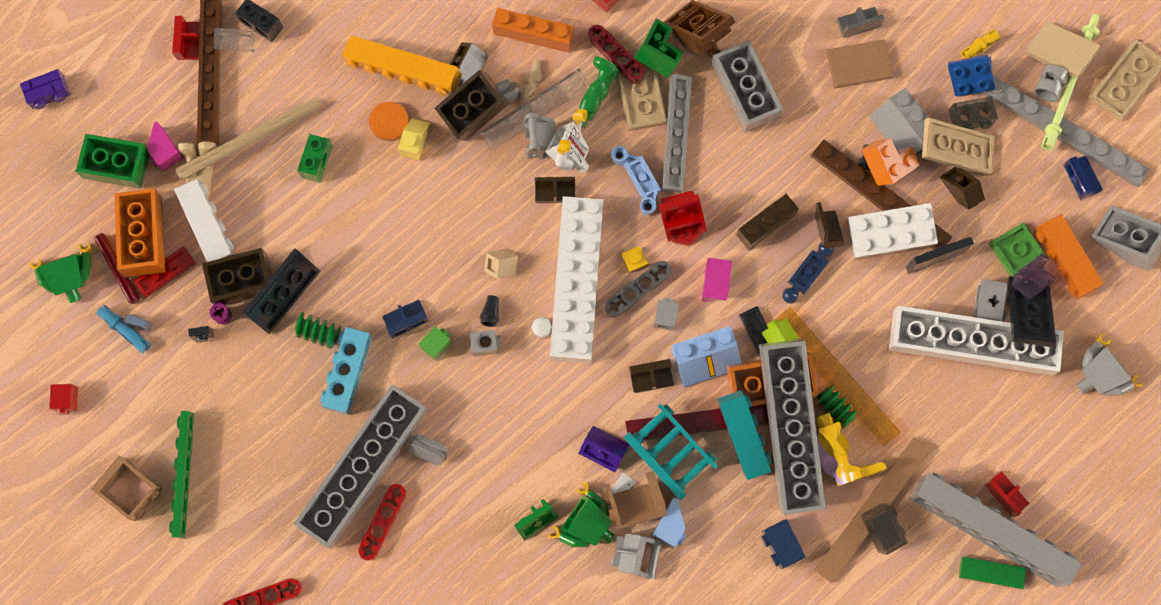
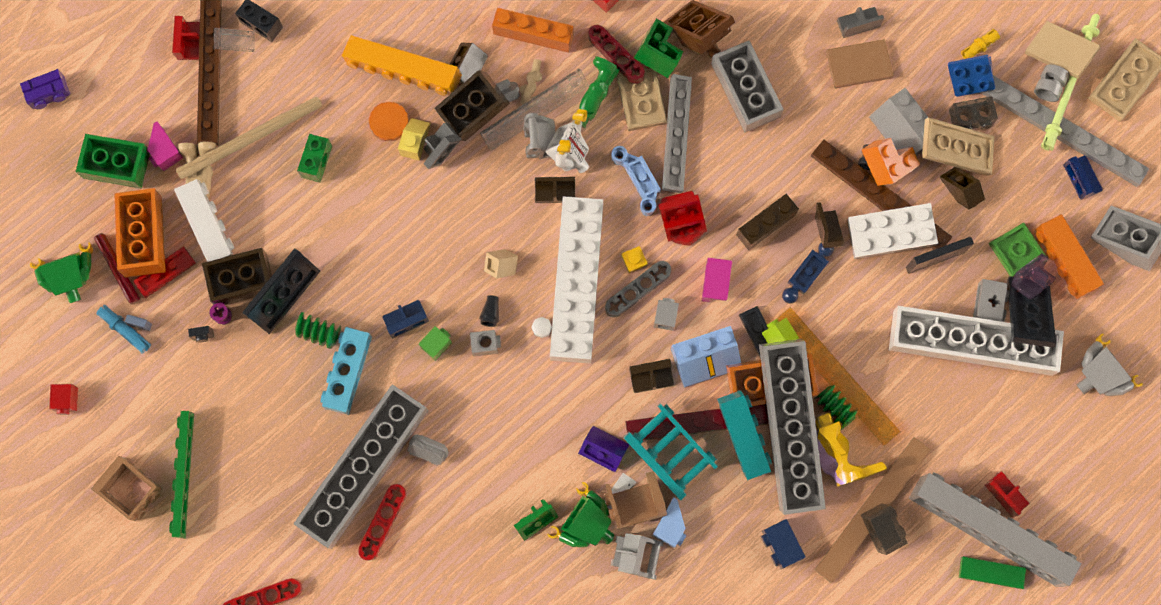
none -> dark grey panel [424,122,462,169]

